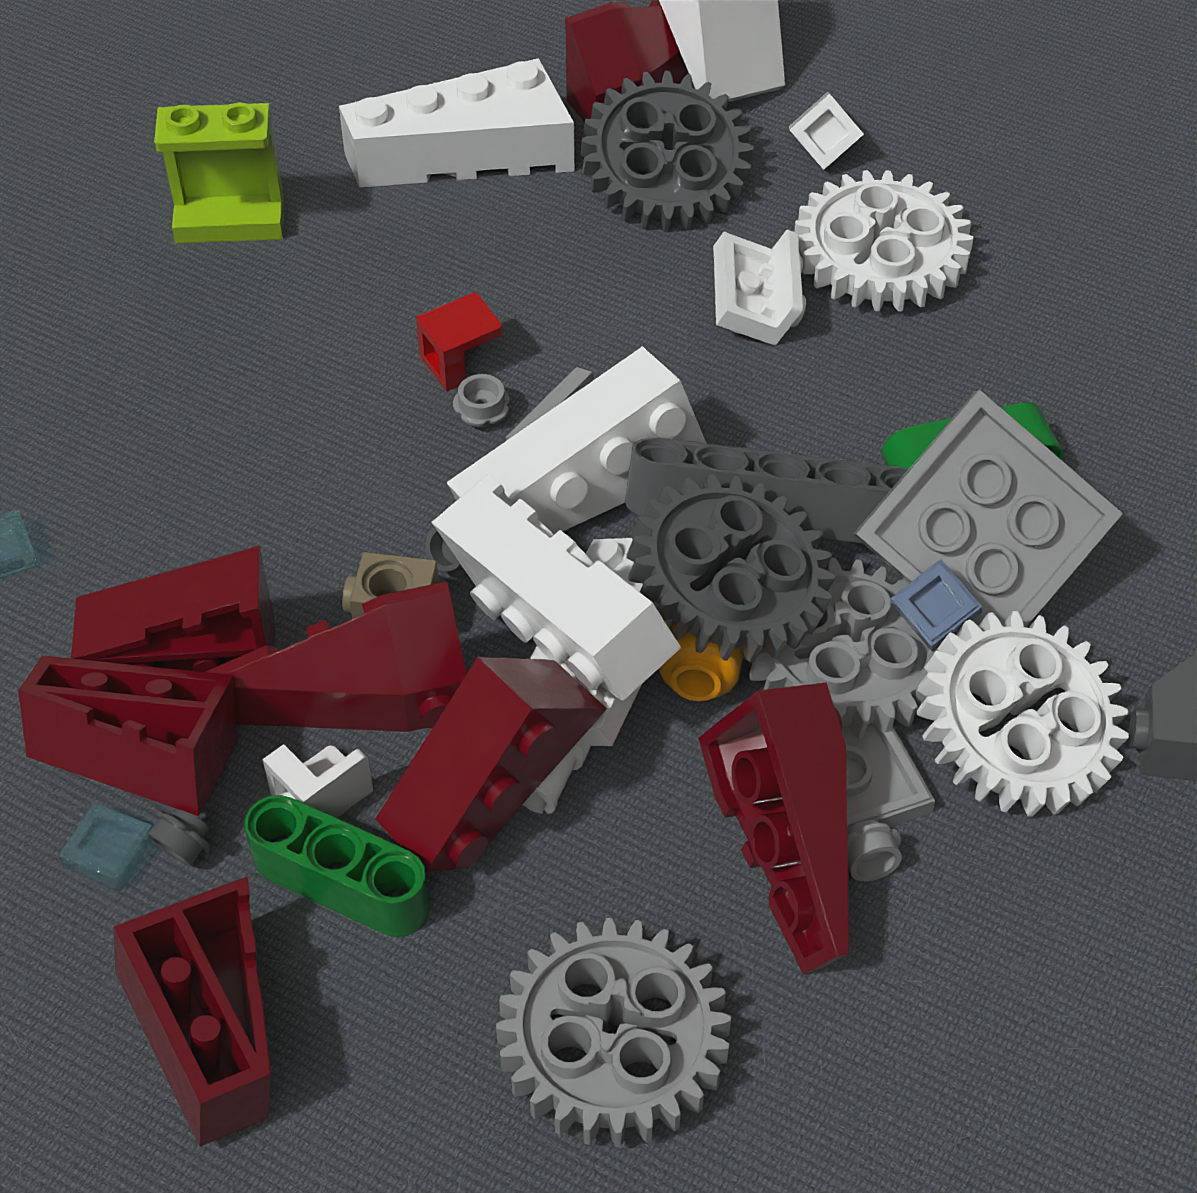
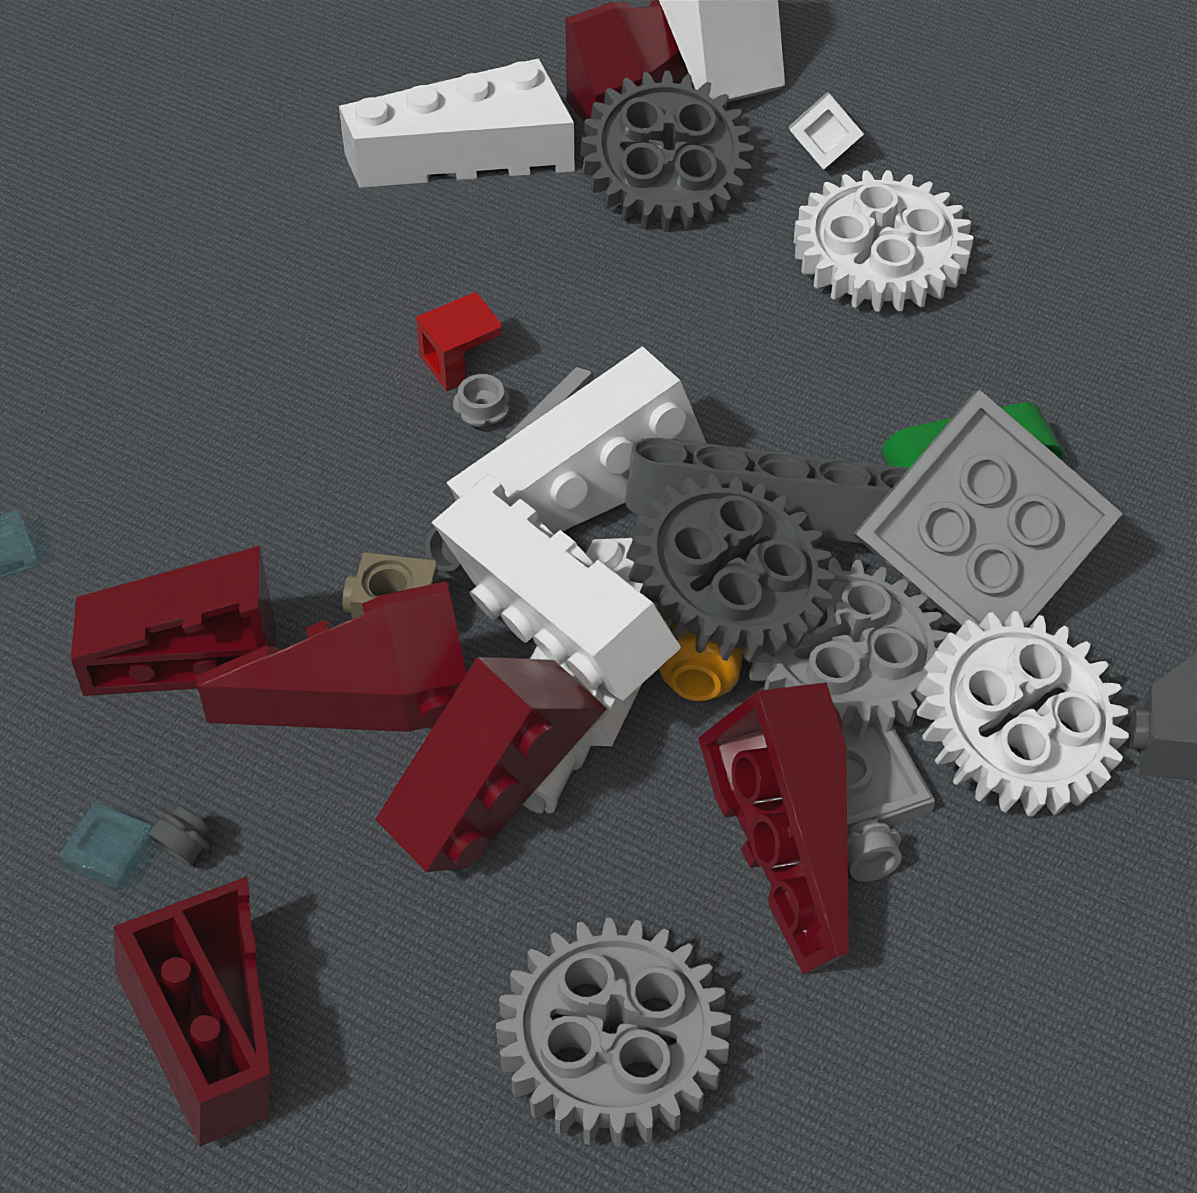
dark red wedge [18,656,237,816] -> none
lime panel [154,102,285,244] -> none
green beam [245,795,430,937] -> none
white panel [263,744,373,818] -> none
white bracket [713,230,806,346] -> none
sand blue tile [891,559,982,651] -> none

